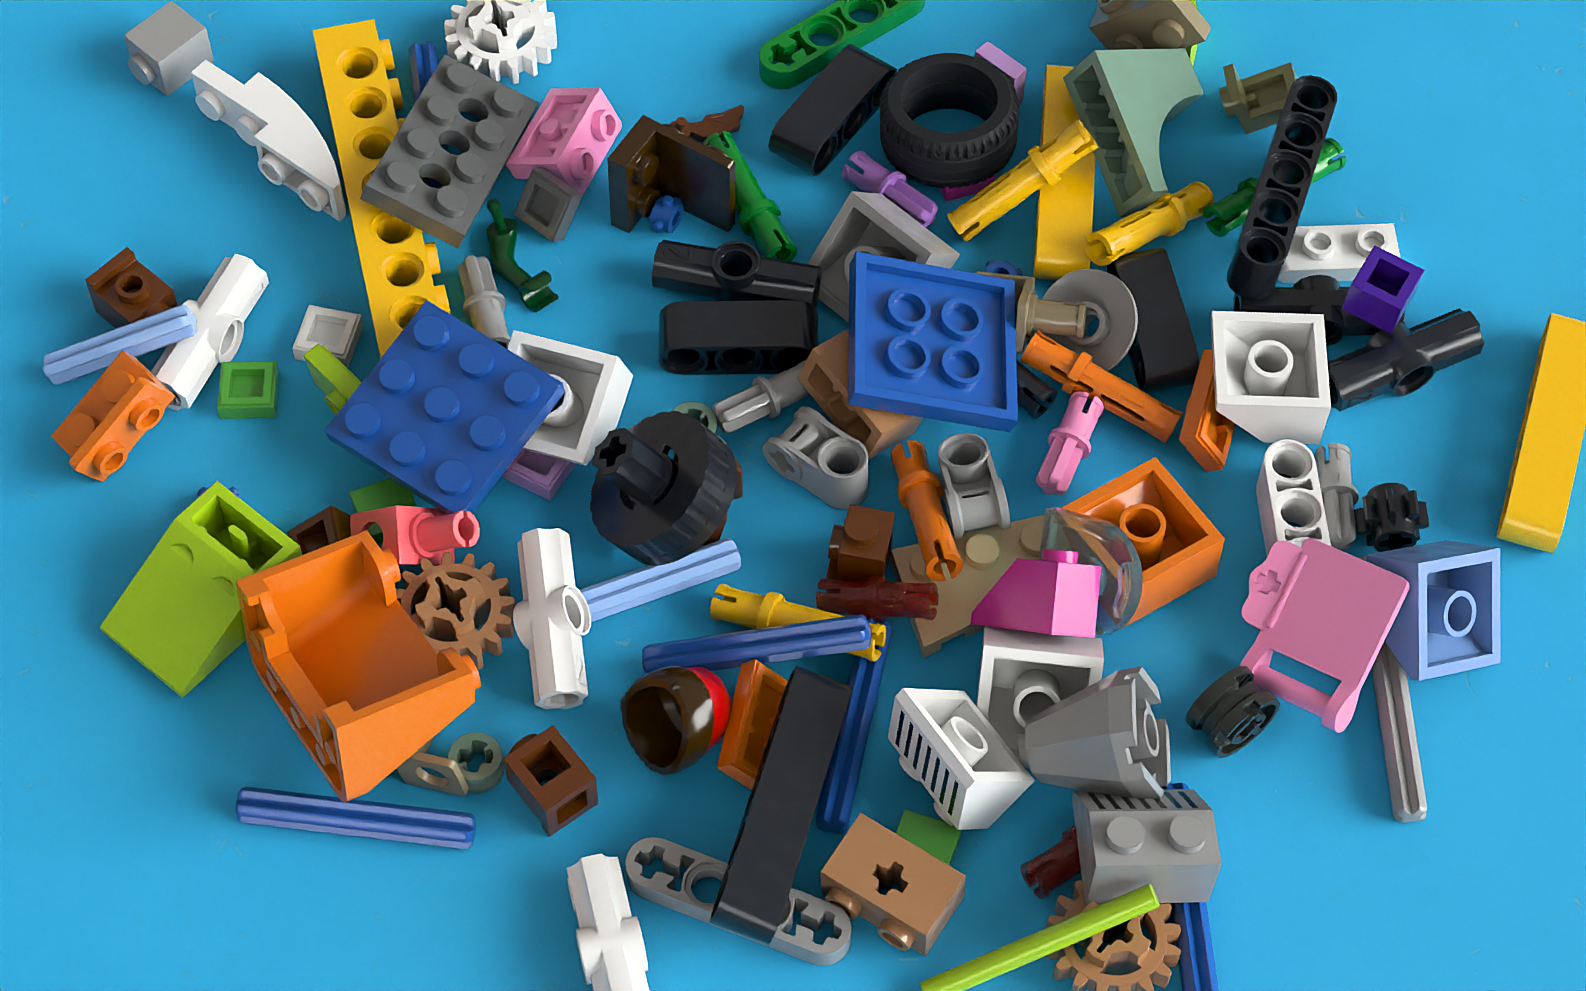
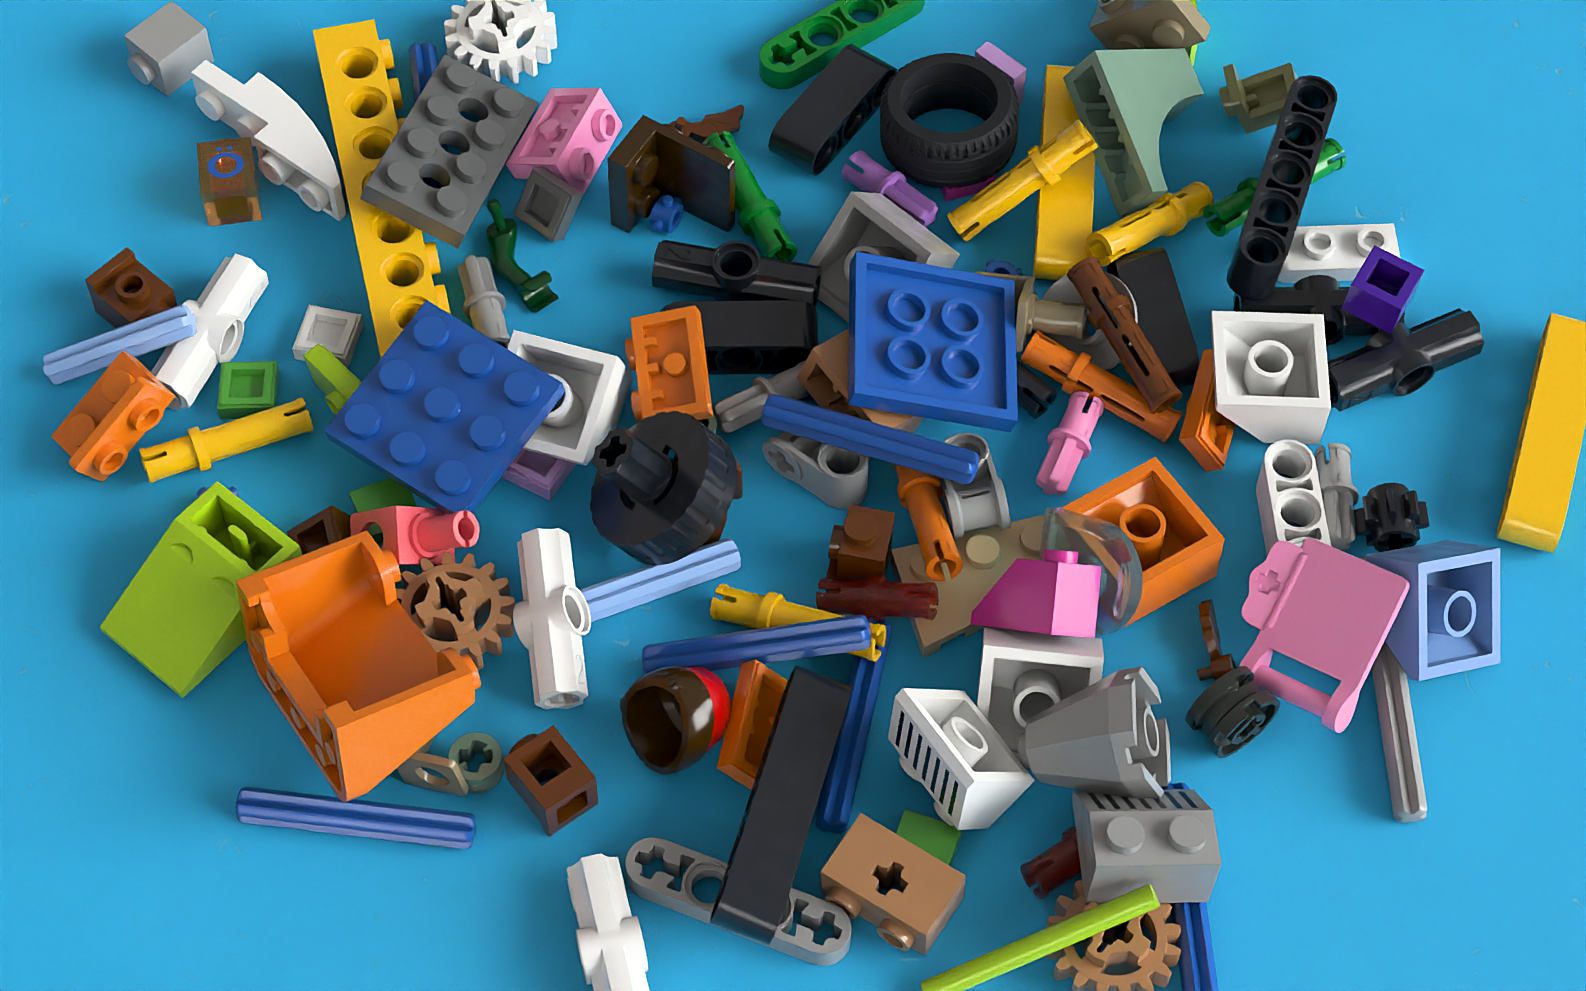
none -> yellow pin [139,397,313,484]
none -> clear orange brick [197,137,263,226]
none -> orange bracket [625,305,713,423]
none -> blue axle [761,394,979,485]
none -> reddish brown pin [1066,256,1183,414]
none -> reddish brown piece [1197,599,1237,681]

